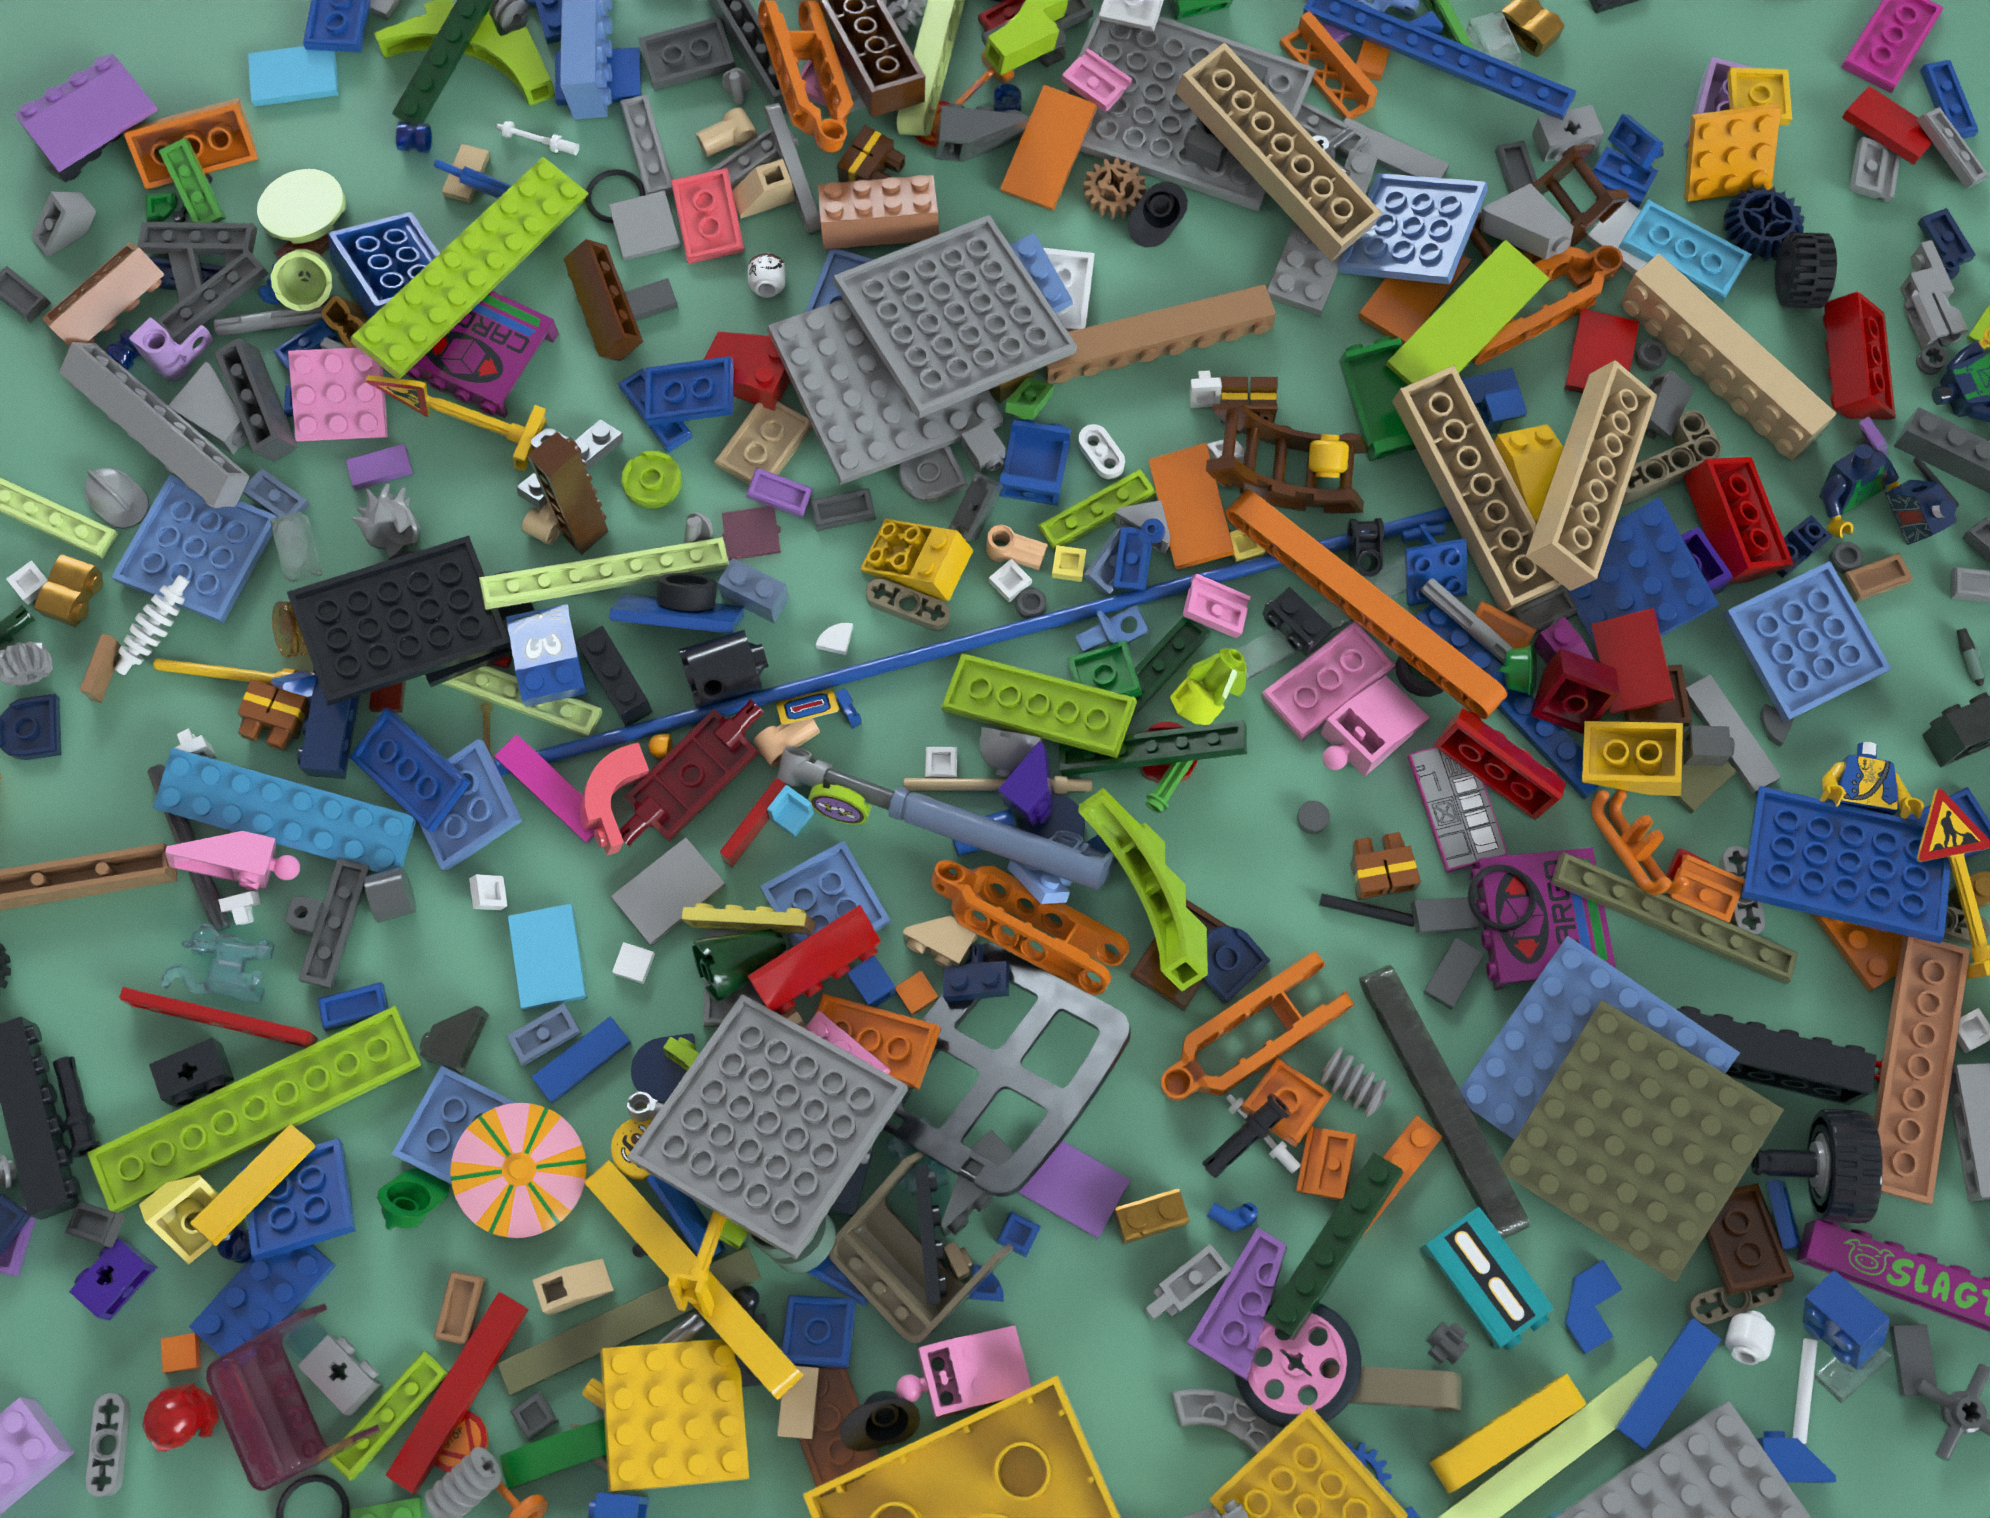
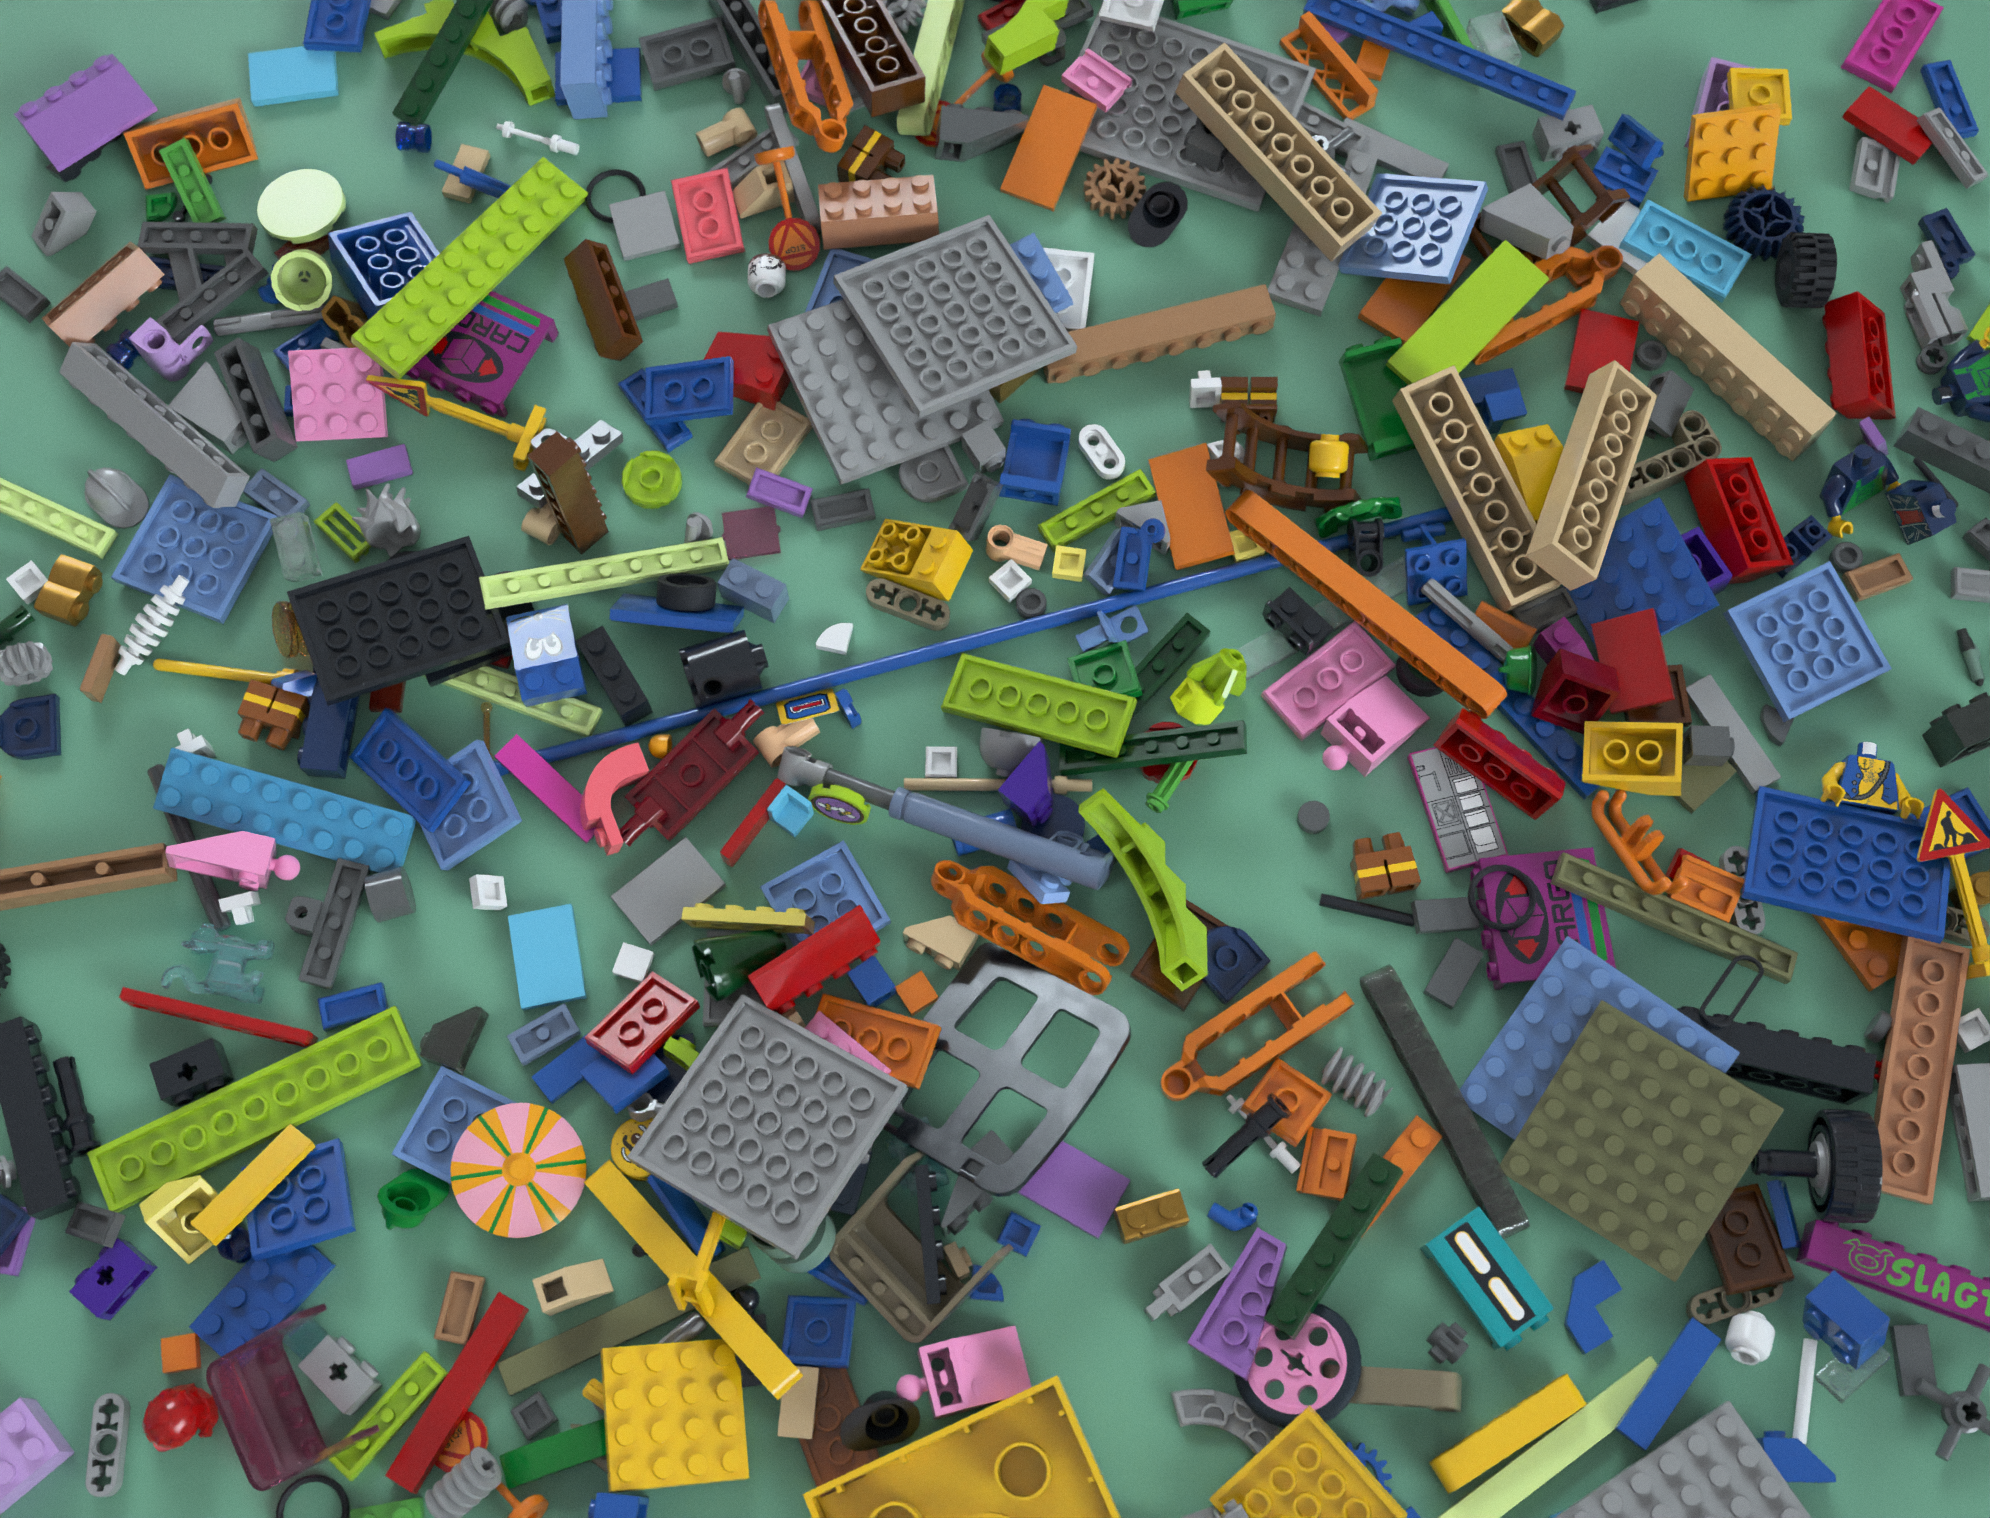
light grey tile [620,94,674,196] -> none
dark blue plate [943,944,1009,1002] -> none
bright green plate [1005,377,1054,420] -> none
bright pink plate [1182,573,1251,639] -> none
none -> lime tile [314,502,375,564]
none -> blue tile [580,1054,670,1114]
none -> tile [584,971,700,1075]
none -> orange piece [754,146,820,270]
none -> green piece [1314,496,1403,538]
none -> black piece [1700,955,1764,1027]
none -> dark grey tile [1864,1010,1892,1043]

